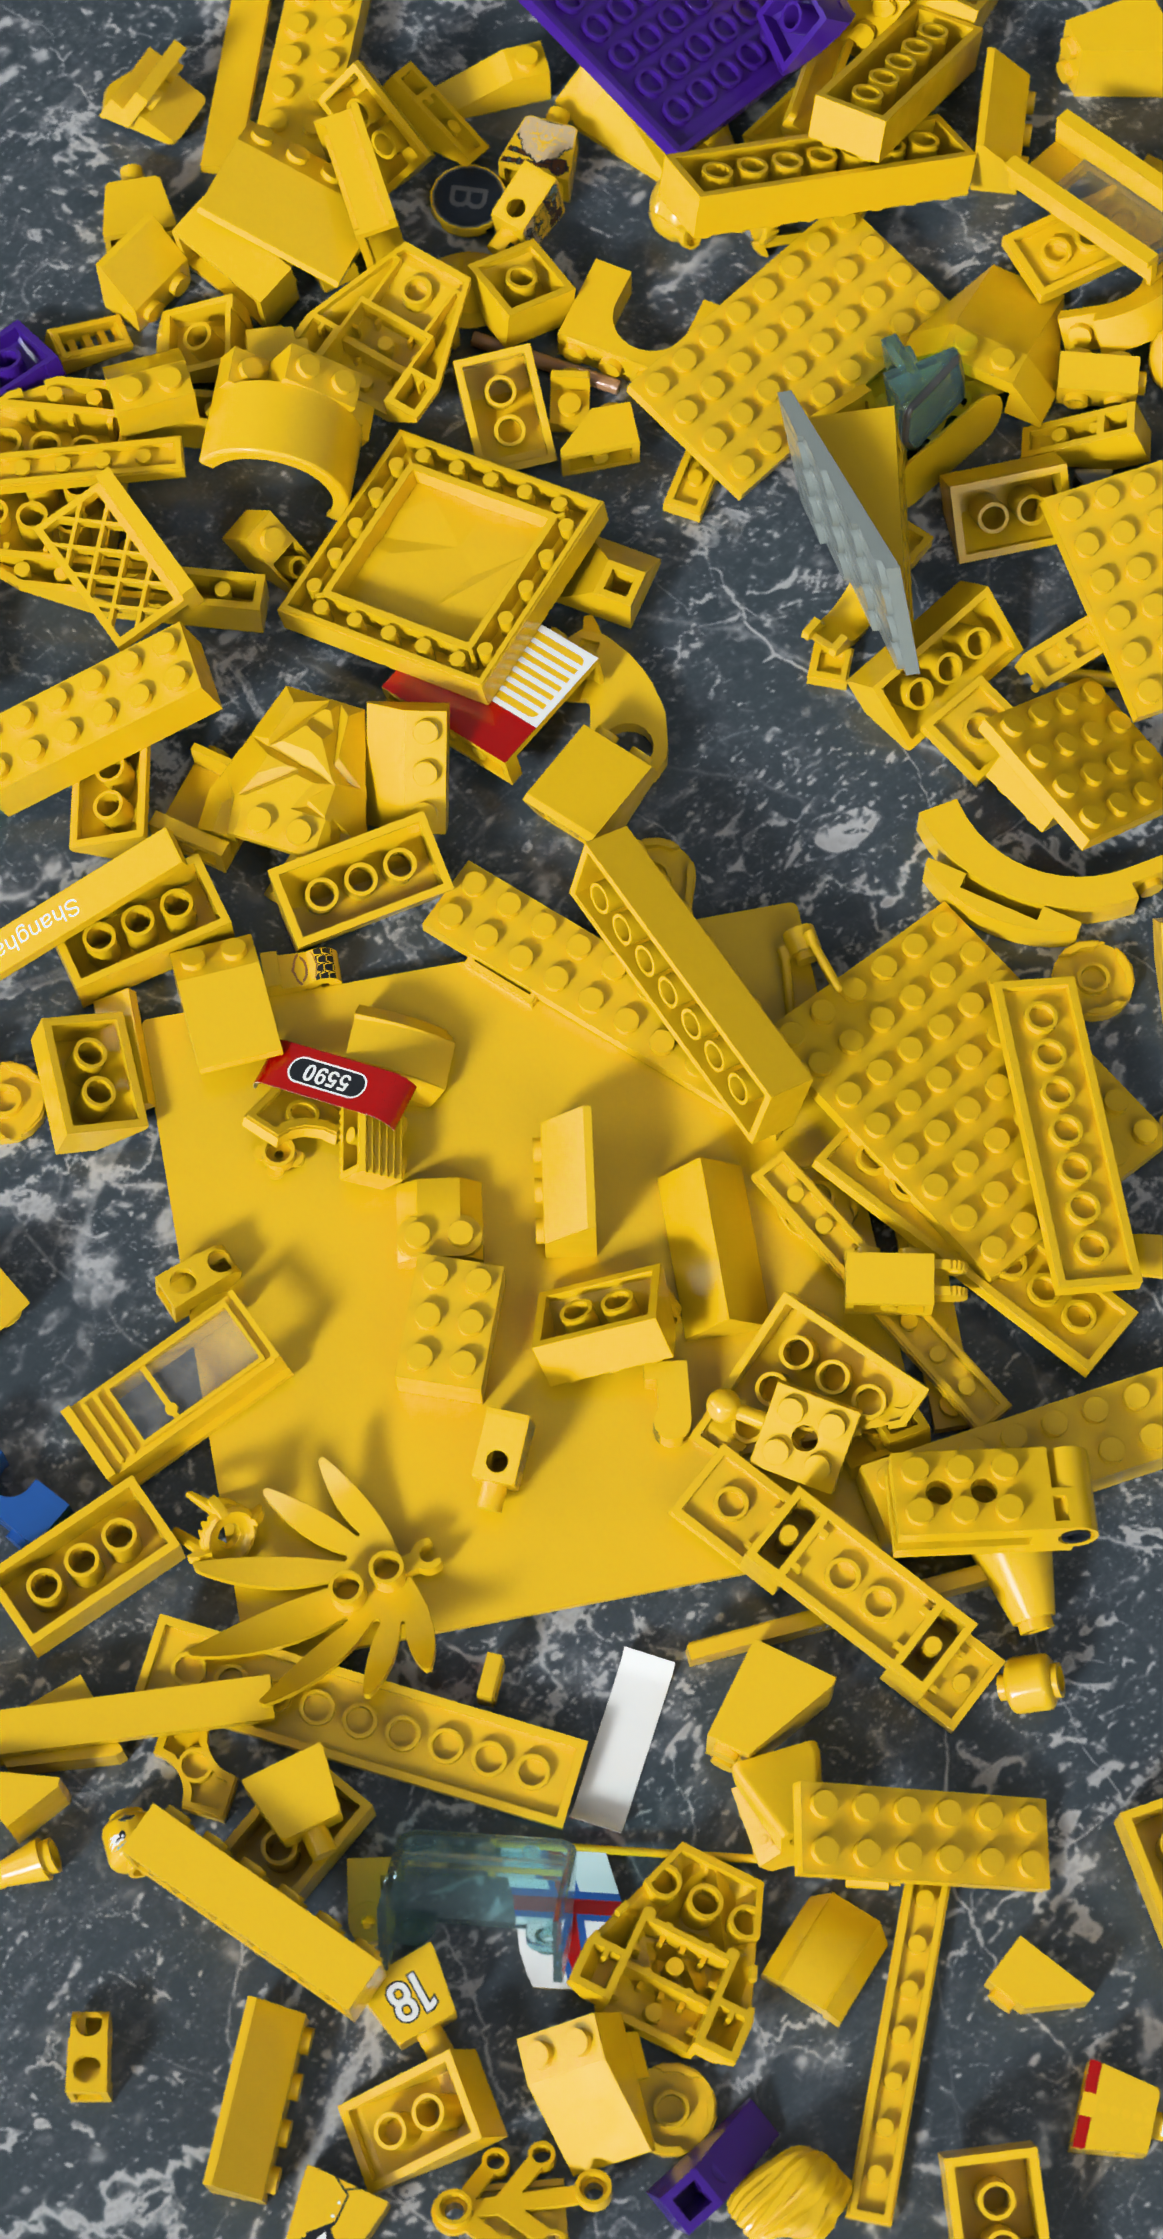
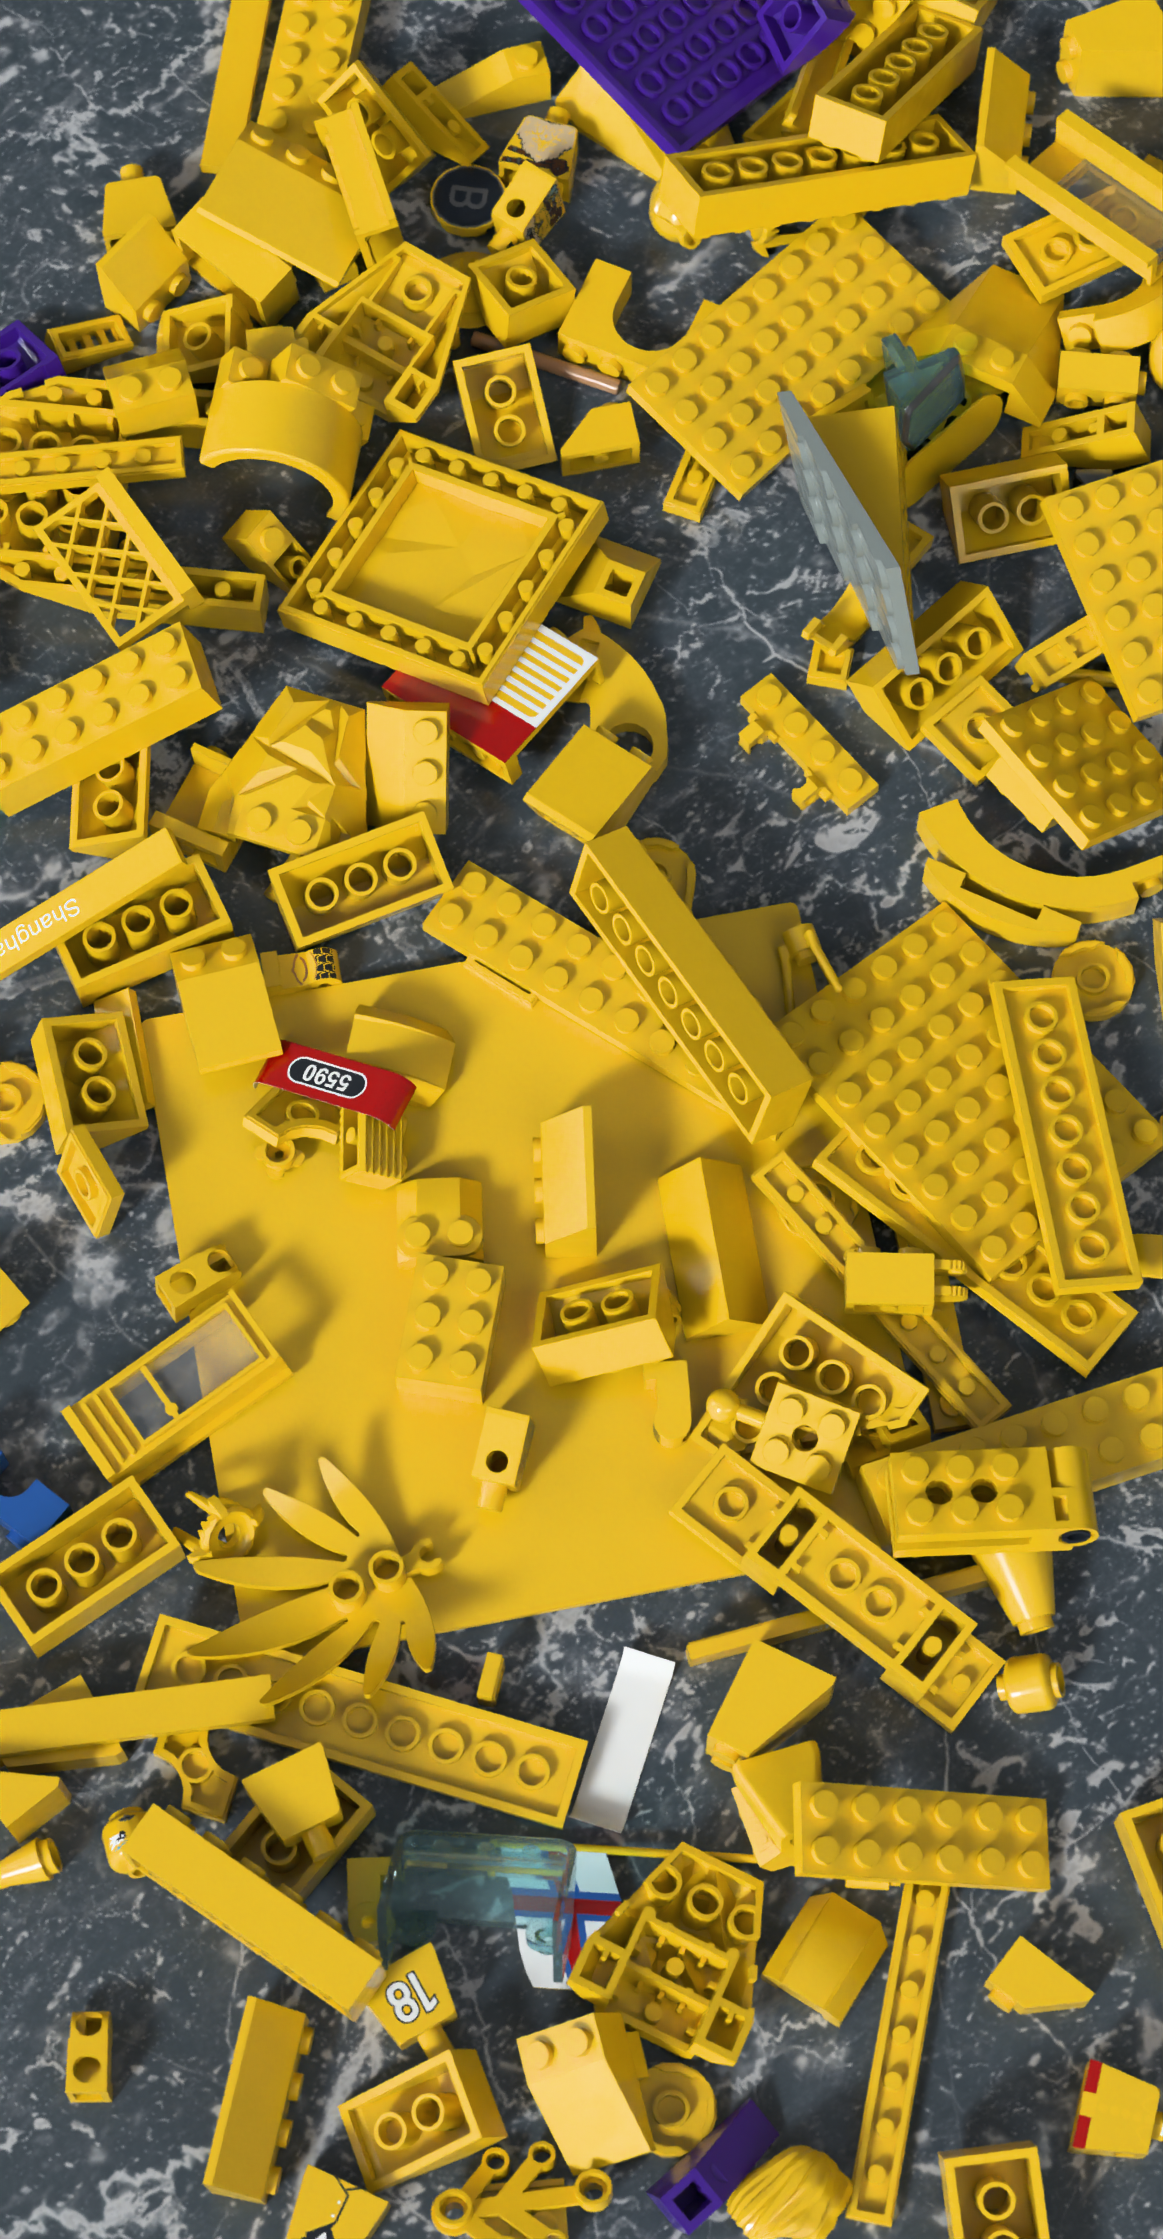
yellow piece [99,39,206,145] -> none
yellow bracket [549,368,591,432] -> none
none -> yellow plate [57,1124,125,1239]
none -> yellow hinge [738,673,879,816]

